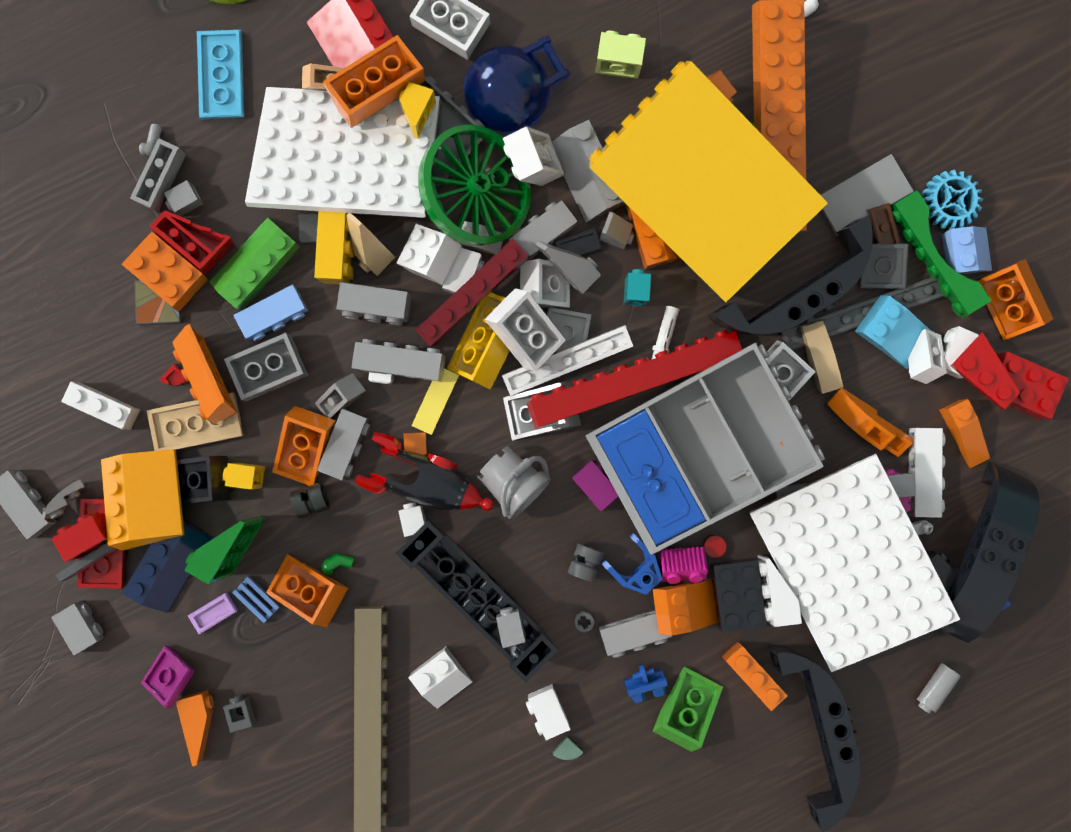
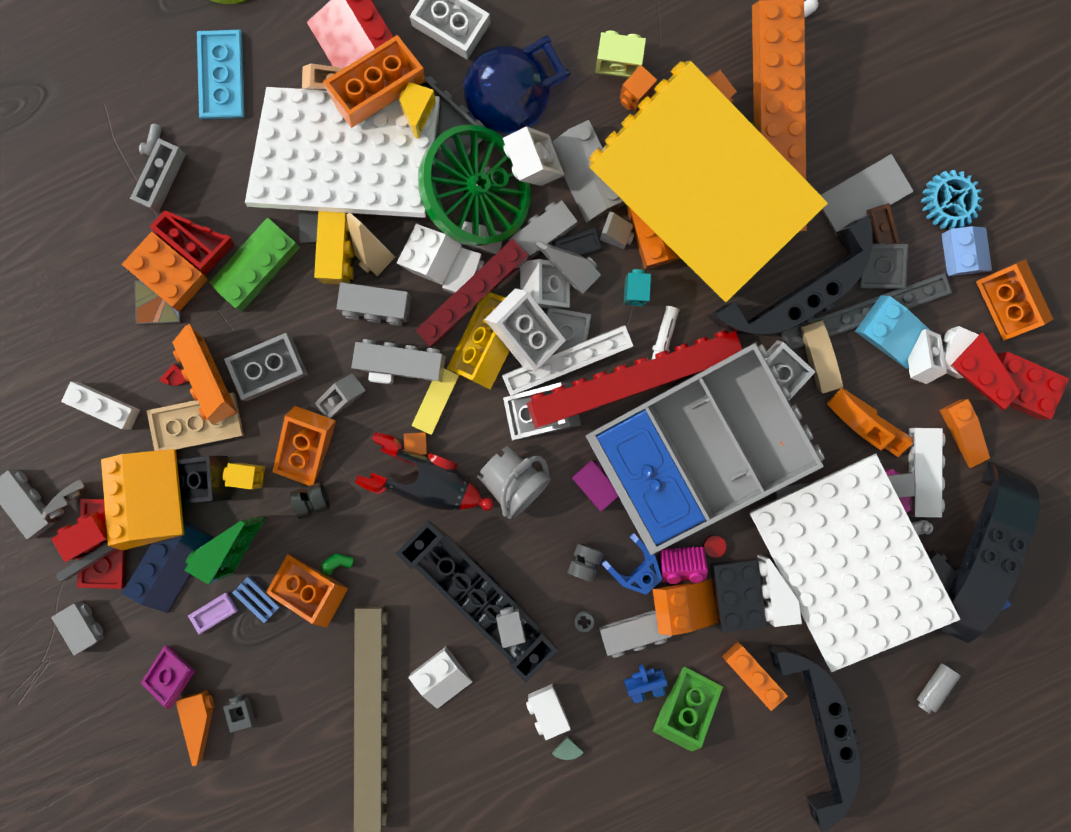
light grey brick [164,180,204,216] -> none
light blue brick [233,285,309,342] -> none
light grey brick [317,409,371,480] -> none
white brick [399,502,426,537] -> none
green arch [891,190,992,319] -> none
none -> orange brick [619,65,657,112]

